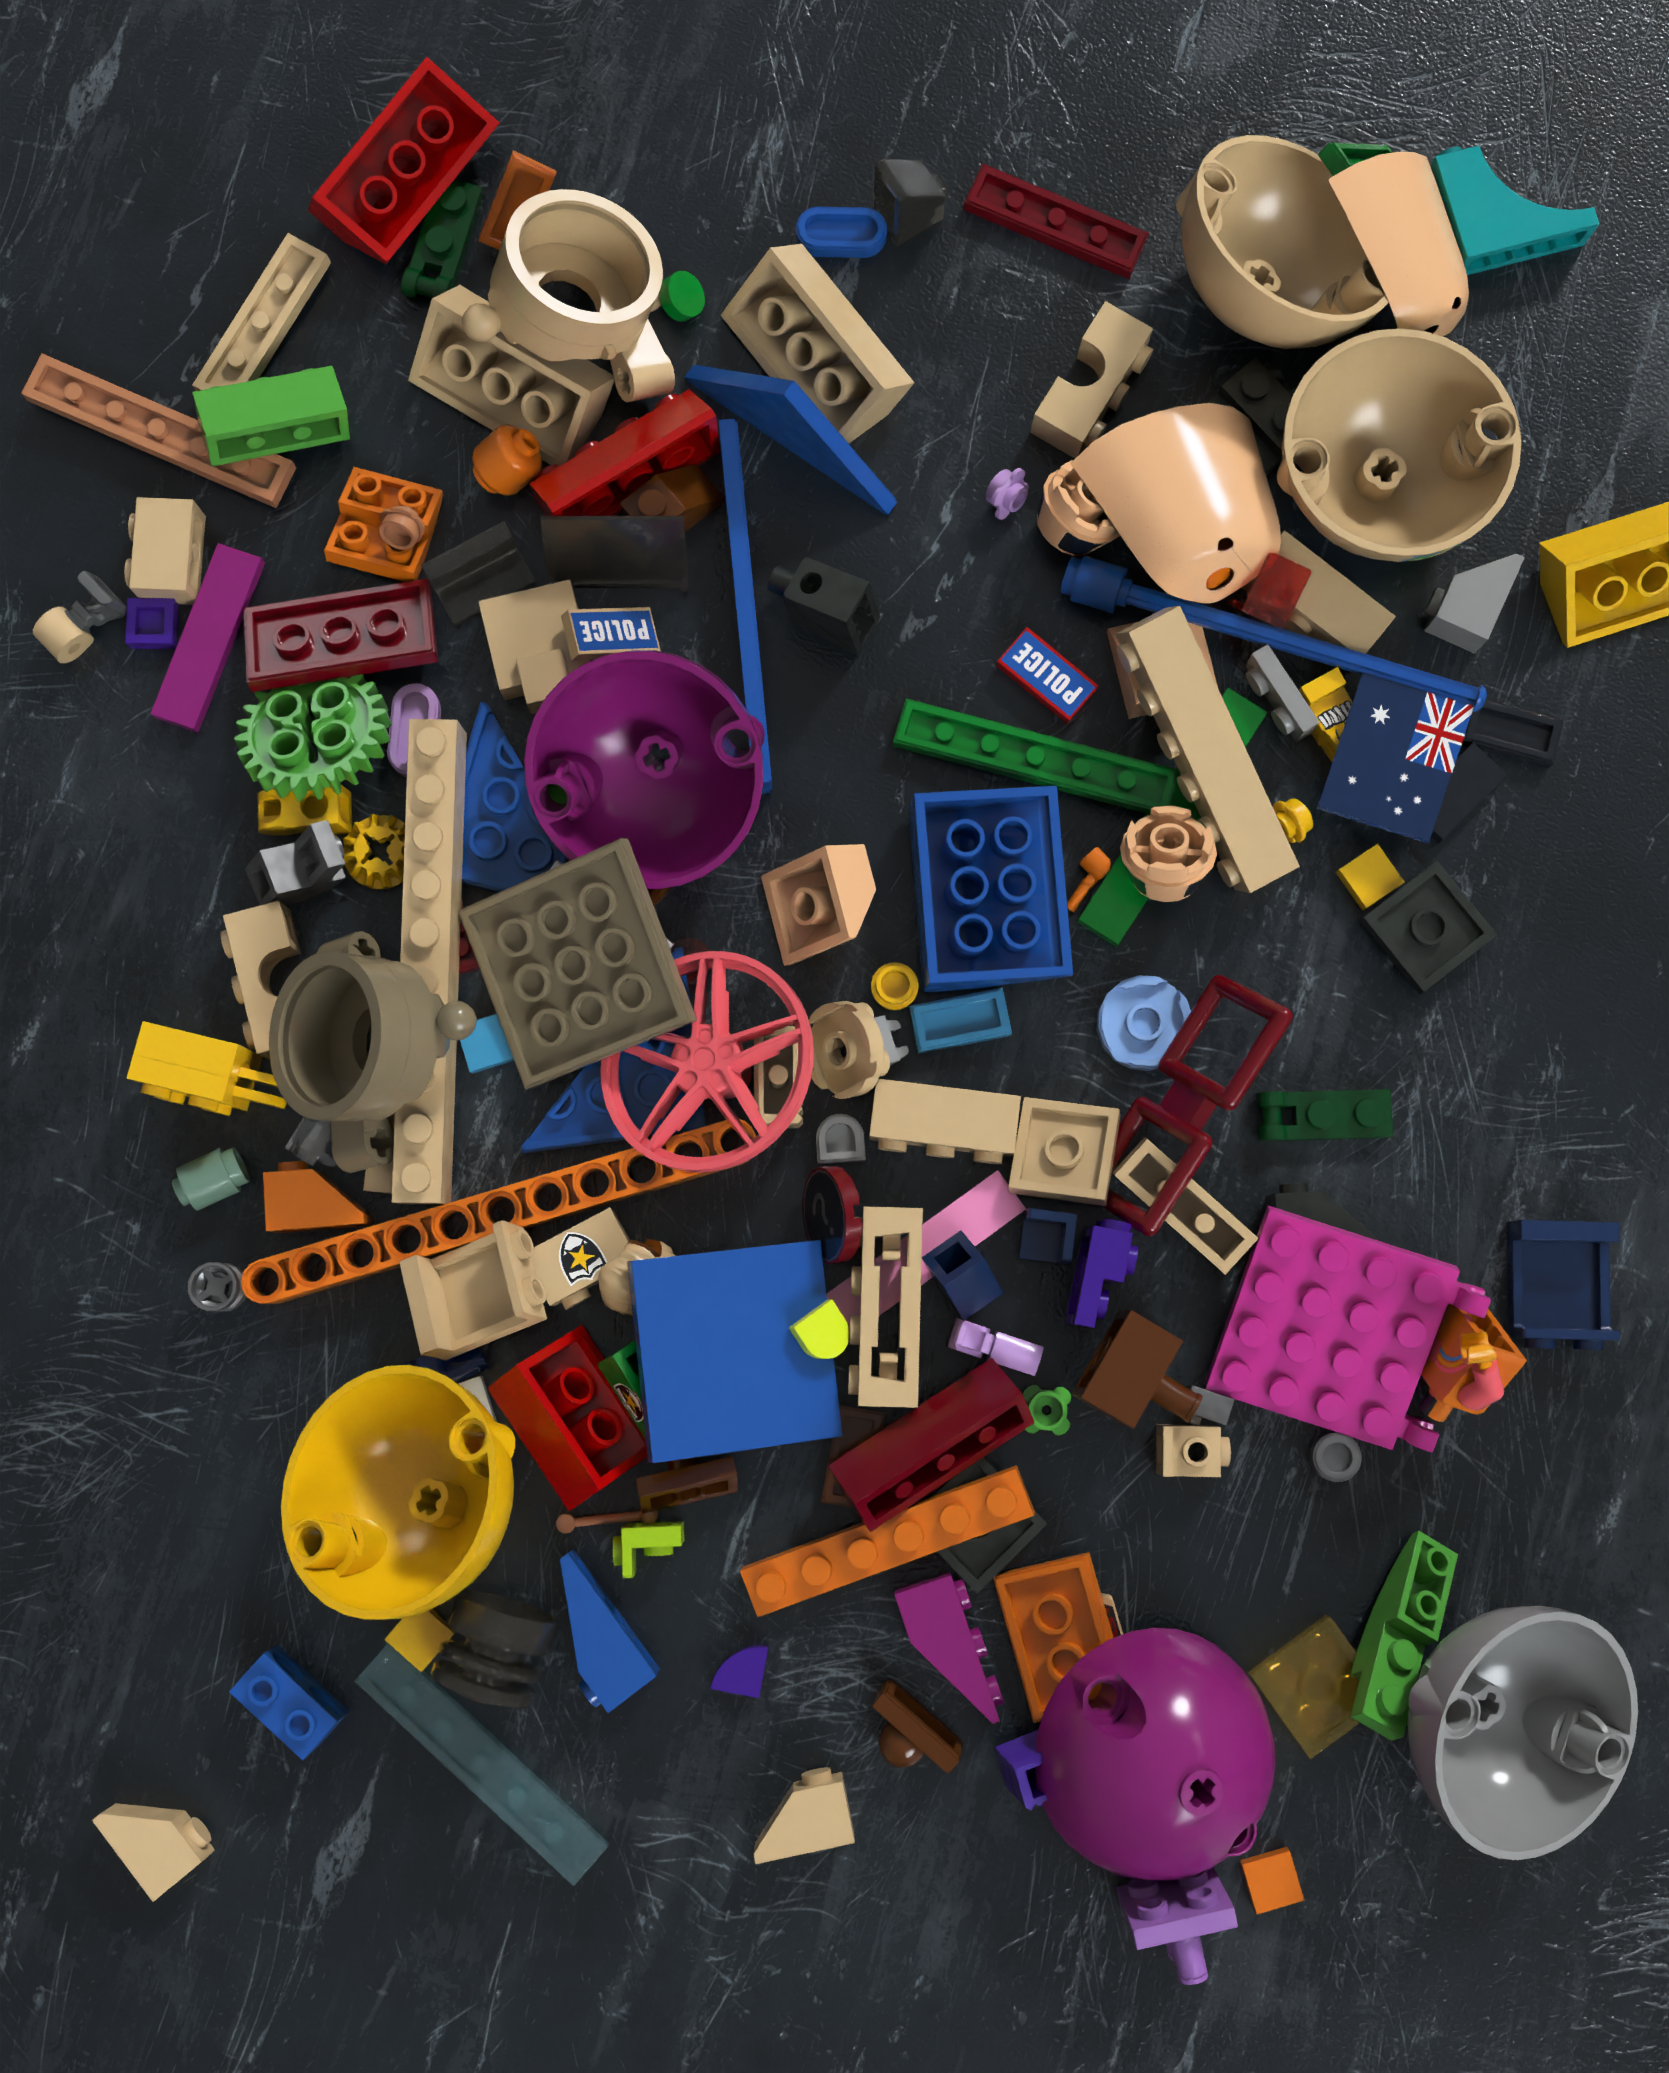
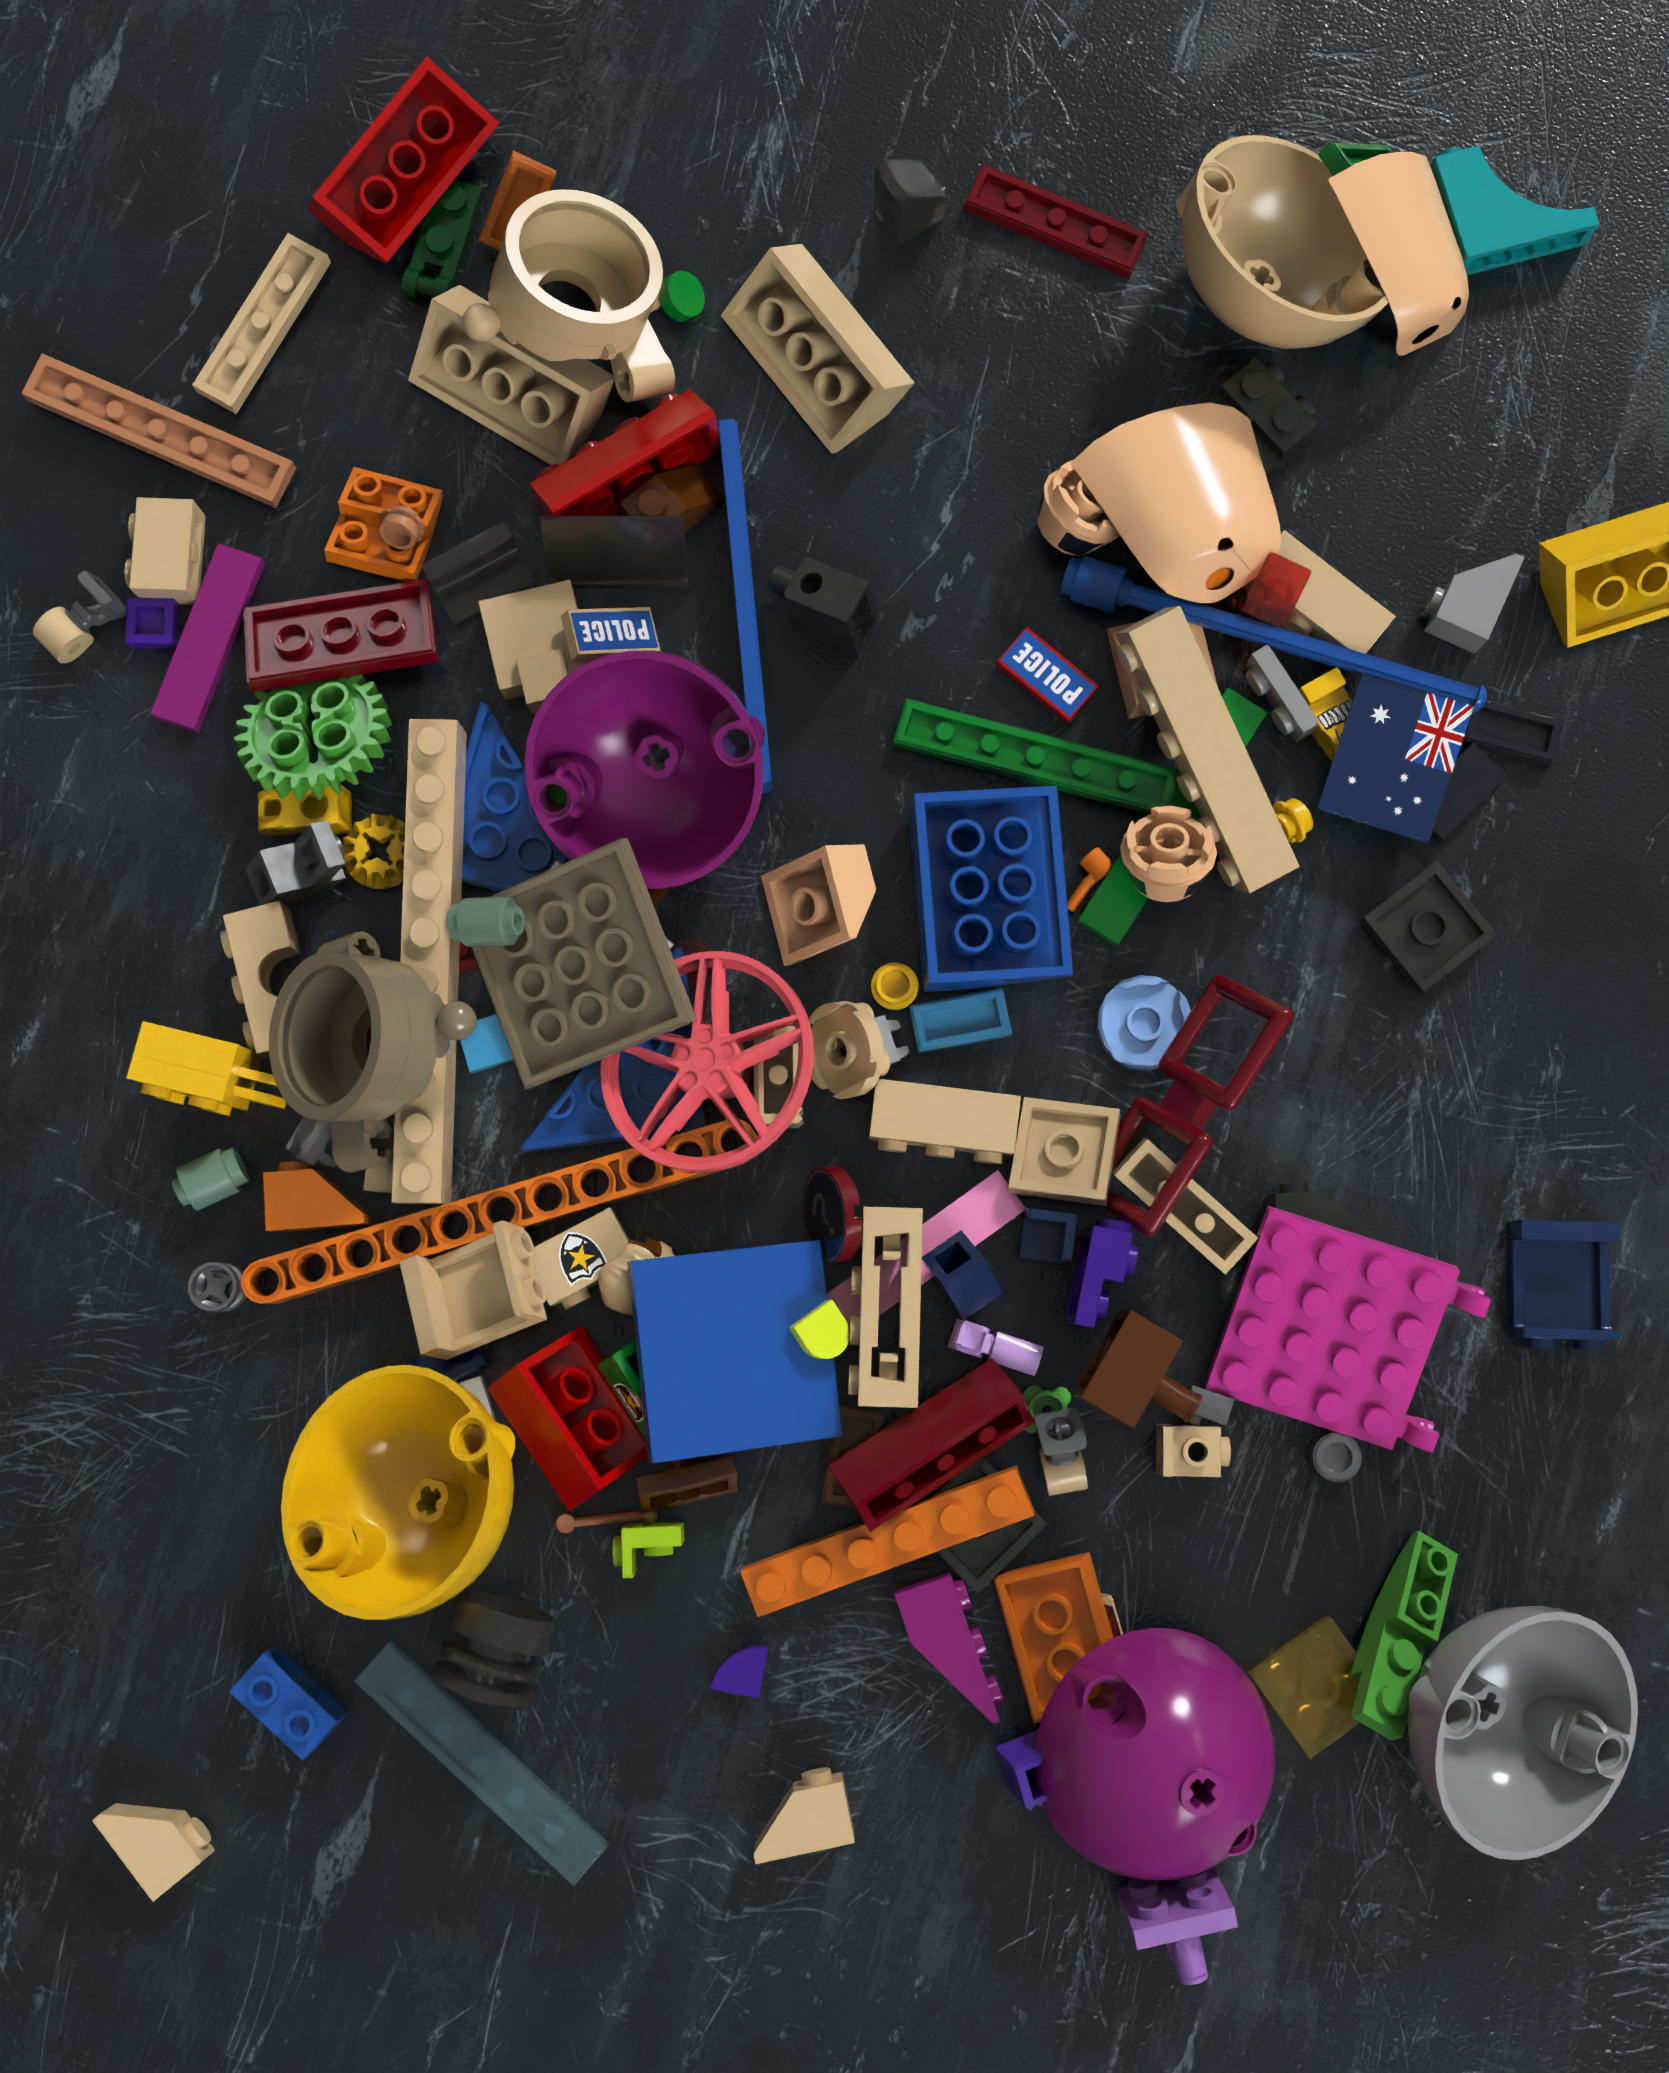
bright green brick [192,366,350,466] -> none
yellow tile [384,1609,457,1672] -> none
lavender tile [387,683,441,778] -> none
orange head [473,424,542,496] -> none
blue slope [560,1549,660,1713] -> none
blue tile [684,365,897,515] -> none
blue tile [796,206,887,258] -> none
light grey tile [816,1114,866,1164] -> none
reddish brown tile [872,1678,963,1774] -> none
lavender plate [986,468,1029,520] -> none
tan arch [1030,301,1154,458] -> none
orange tile [1239,1847,1305,1915] -> none
dark green plate [1256,1089,1393,1142] -> none
tan piece [1277,328,1521,562] -> none
yellow tile [1335,844,1405,911] -> none
torso [1419,1303,1527,1422] -> none
none -> sand green brick [447,897,525,947]
none -> dark grey leg [1033,1407,1088,1496]

